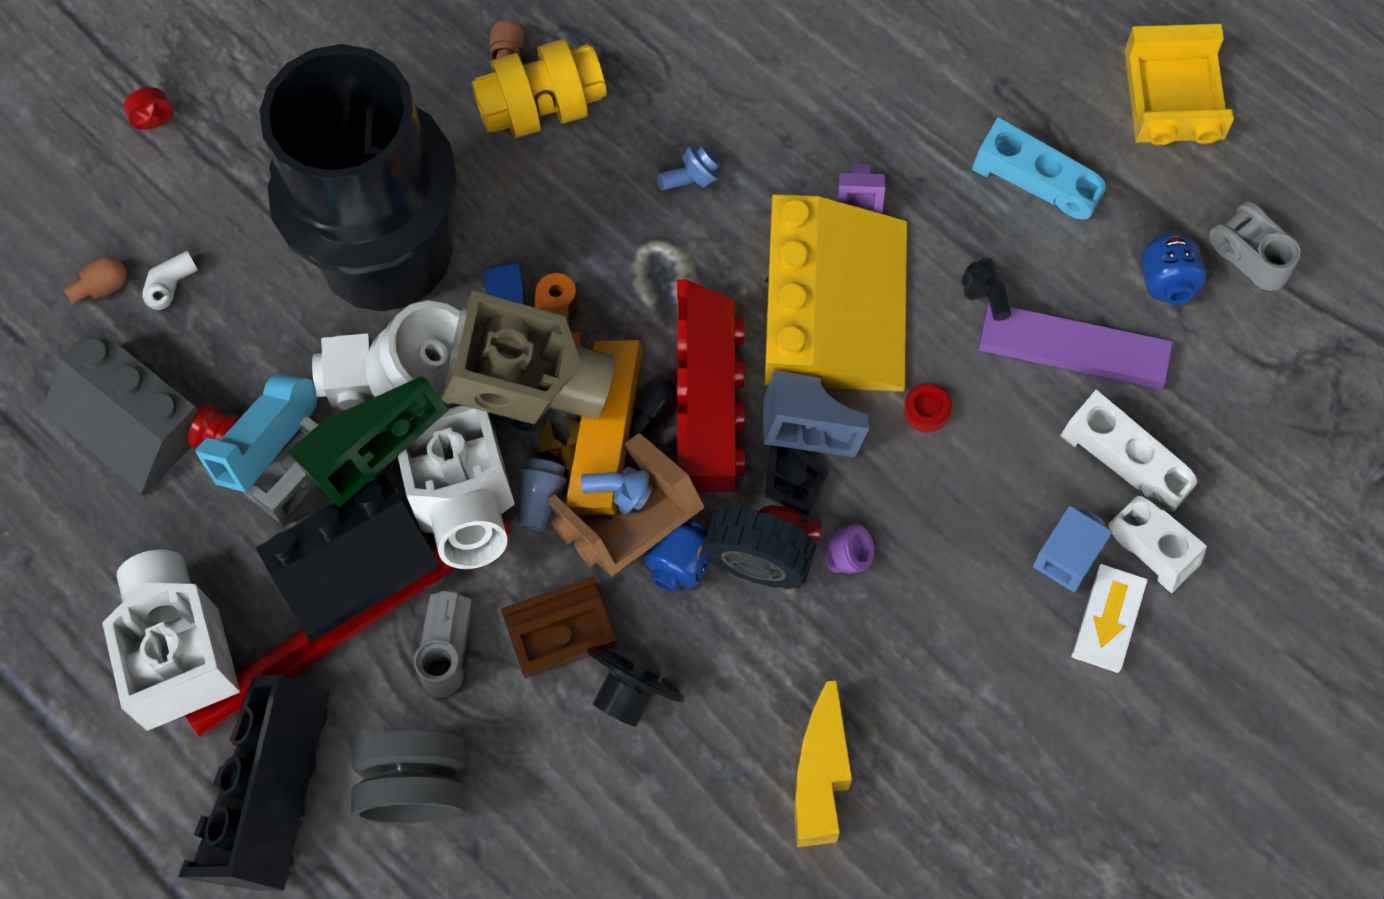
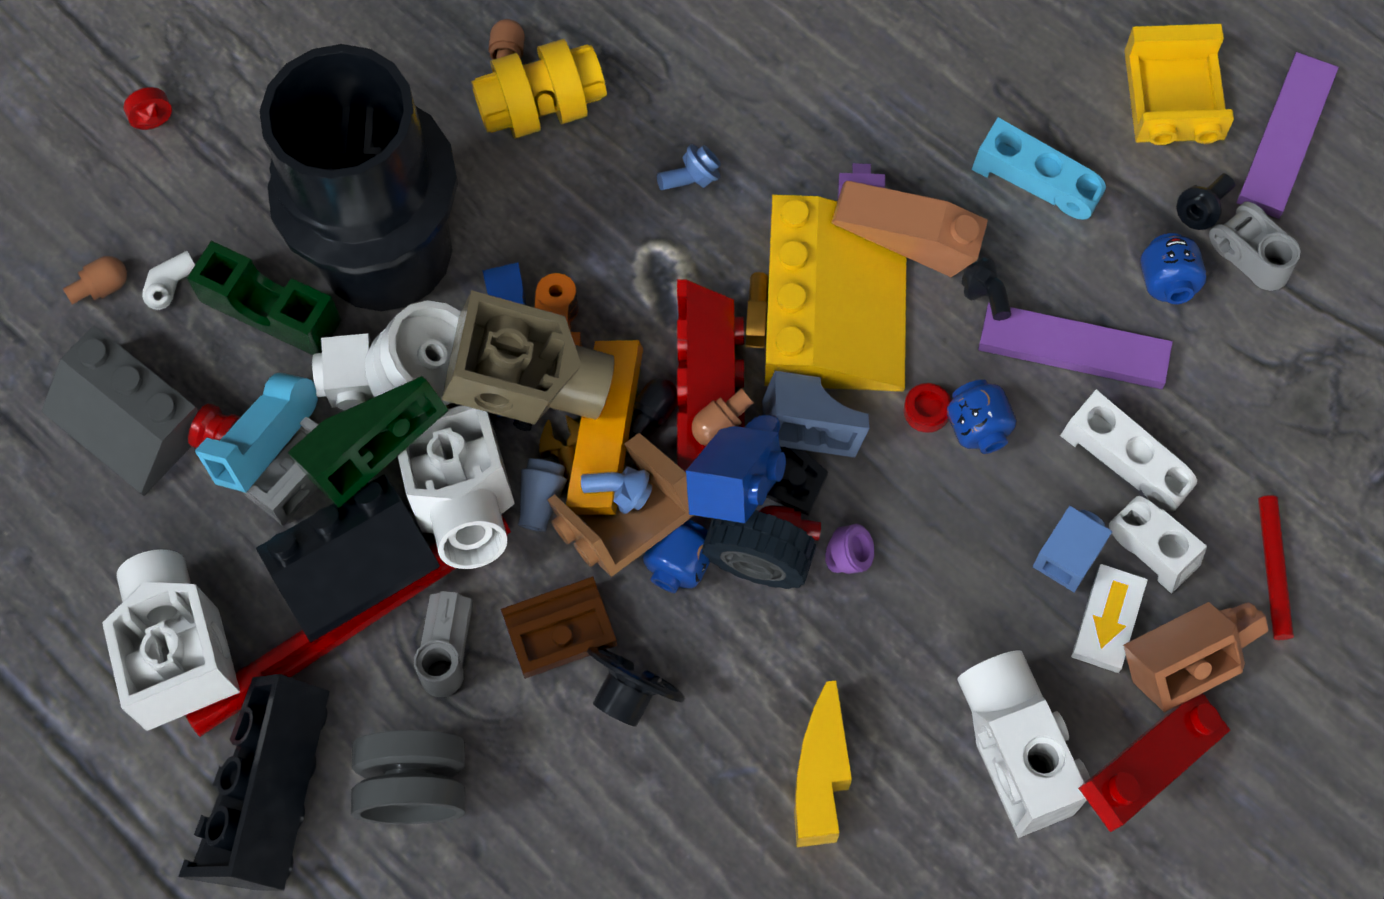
none -> dark green arch [187,240,342,355]
none -> blue hinge [686,414,786,523]
none -> nougat cylinder [692,388,754,446]
none -> pearl gold bar [745,272,768,348]
none -> nougat slope [831,181,988,277]
none -> blue head [947,380,1017,454]
none -> white brick [957,650,1090,838]
none -> red plate [1078,693,1231,832]
none -> nougat hinge [1123,602,1269,712]
none -> black plate [1176,173,1236,230]
none -> medium lavender tile [1236,52,1339,219]
none -> red bar [1258,495,1294,640]

